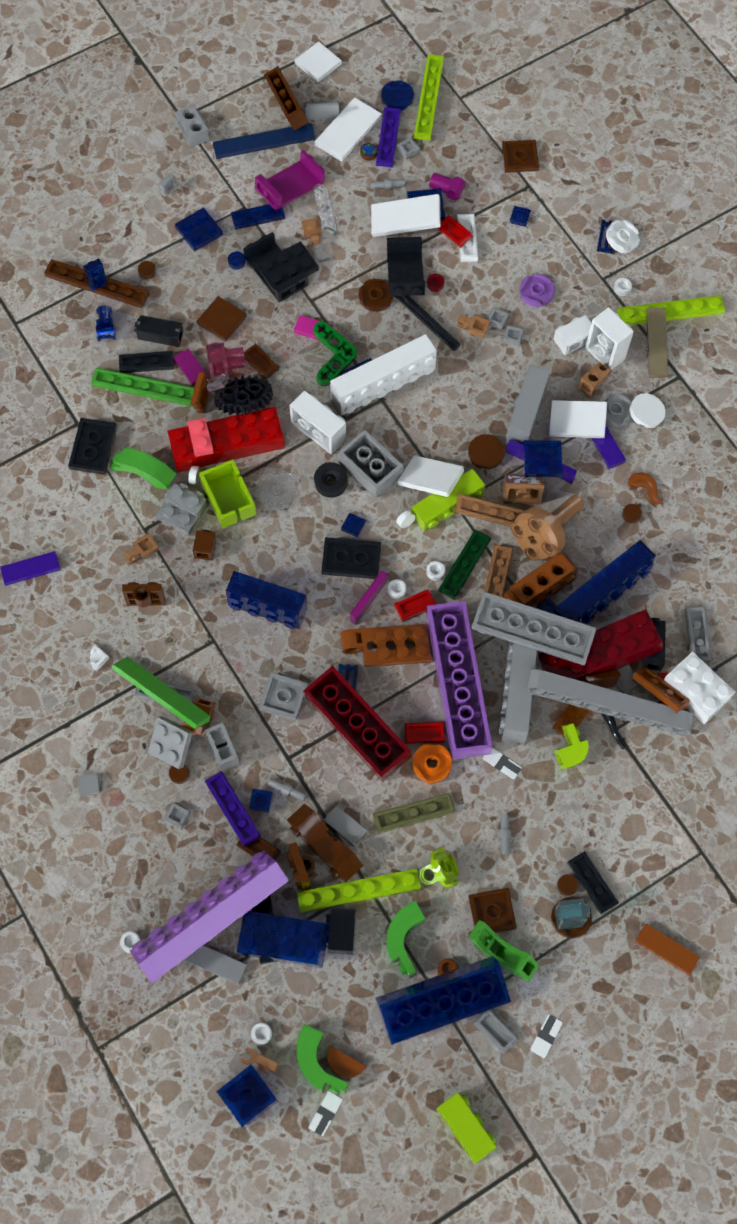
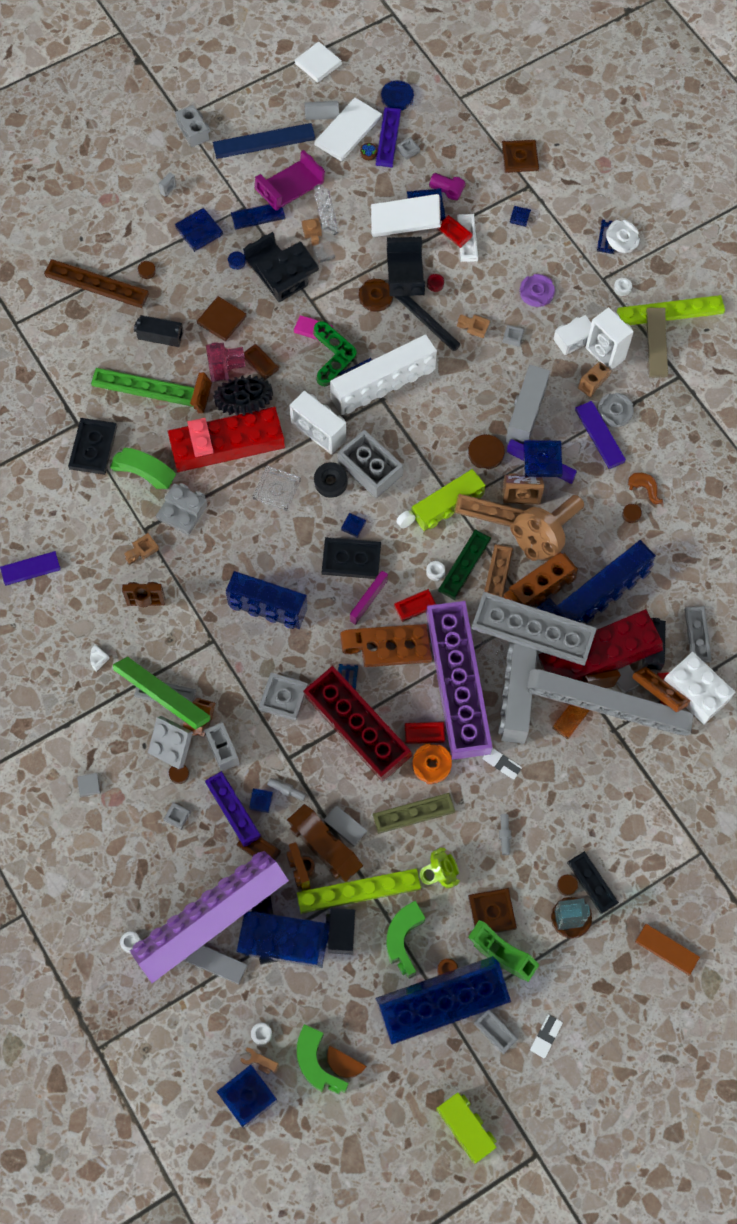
clear blue plate [83,258,107,291] -> none
clear blue connector [96,305,116,342] -> none
black tile [119,351,174,373] -> none
magenta tile [173,348,207,386] -> none
white tile [188,465,200,485] -> none
reddish brown brick [193,530,217,561] -> none
lime piece [199,459,257,529] -> none
clear tile [206,373,229,392] -> none
reddish brown brick [264,66,309,131] -> none
white sticker [308,1091,343,1136] -> none
light grey bar [370,178,405,190] -> none
white tile [387,579,407,599] -> none
white tile [398,455,464,497] -> none
lime plate [414,54,444,141] -> none
light grey tile [487,307,510,330] -> none
white tile [549,400,607,438] -> none
lime brick [554,723,589,769] -> none
black animal [601,713,625,749] -> none
white tile [629,393,666,428] -> none

